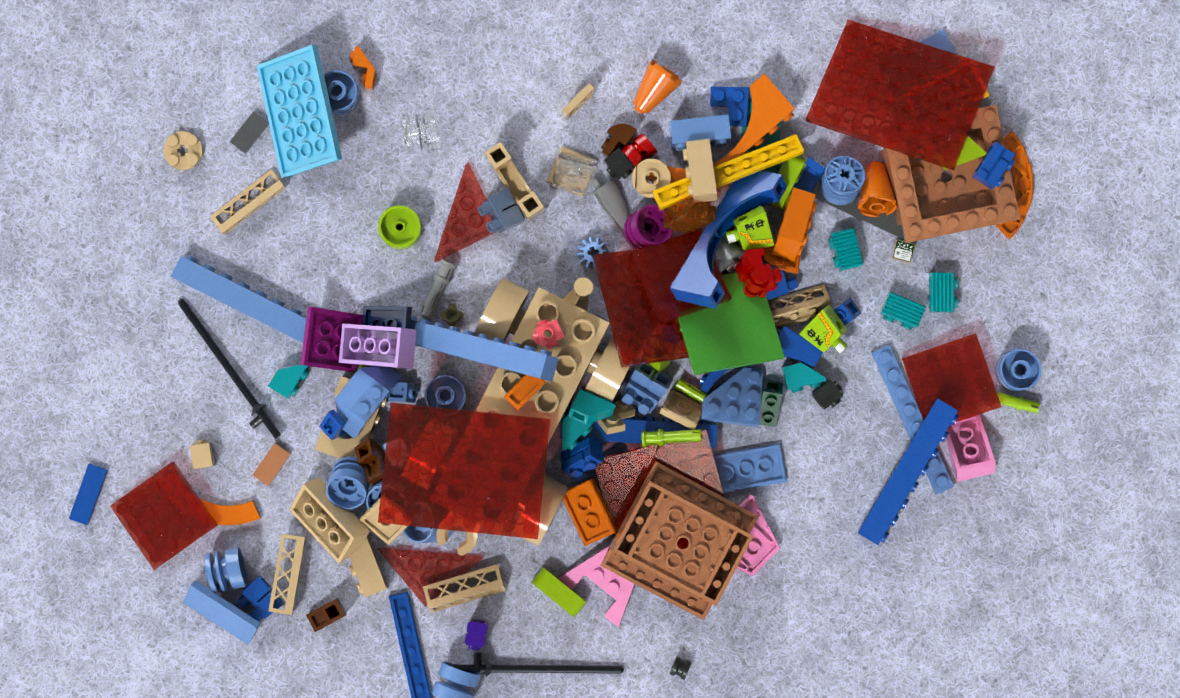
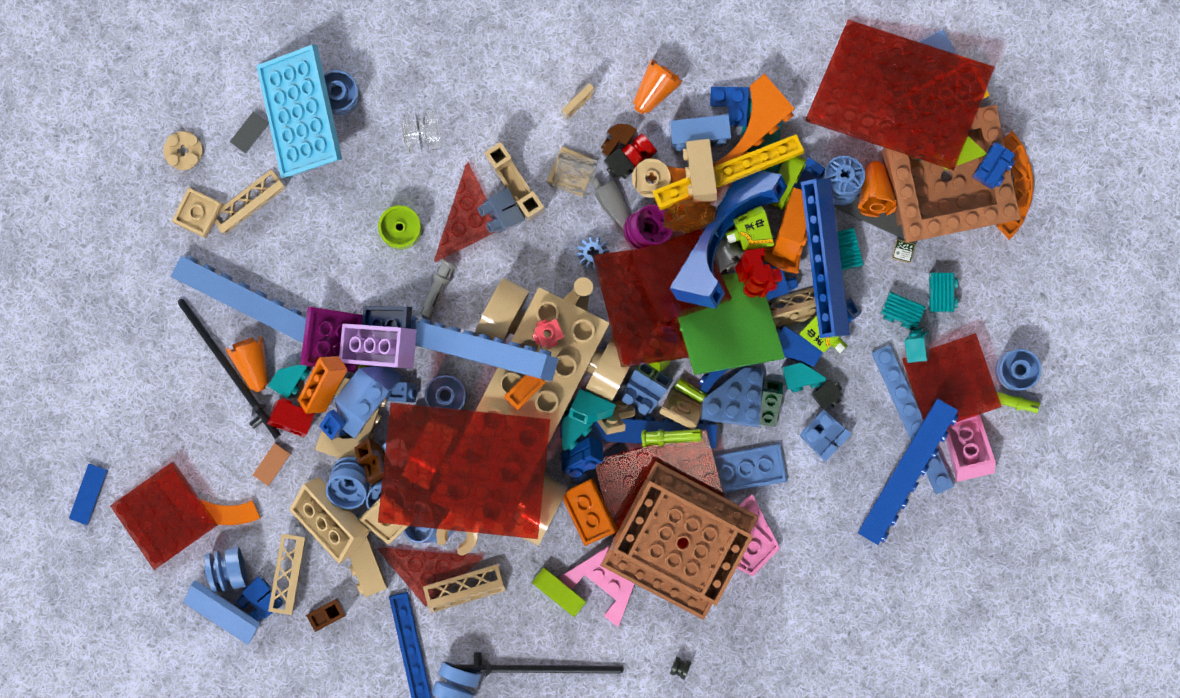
tan brick [190,440,215,469] -> none
orange slope [350,46,376,90] -> none
olive plate [440,304,464,327] -> none
dark purple brick [465,619,489,650] -> none
none -> tan tile [171,187,223,238]
none -> orange cone [226,336,268,392]
none -> red brick [267,398,315,437]
none -> orange brick [298,356,347,414]
none -> medium blue hips [800,410,852,462]
none -> blue brick [801,179,850,338]
none -> teal slope [904,328,930,363]

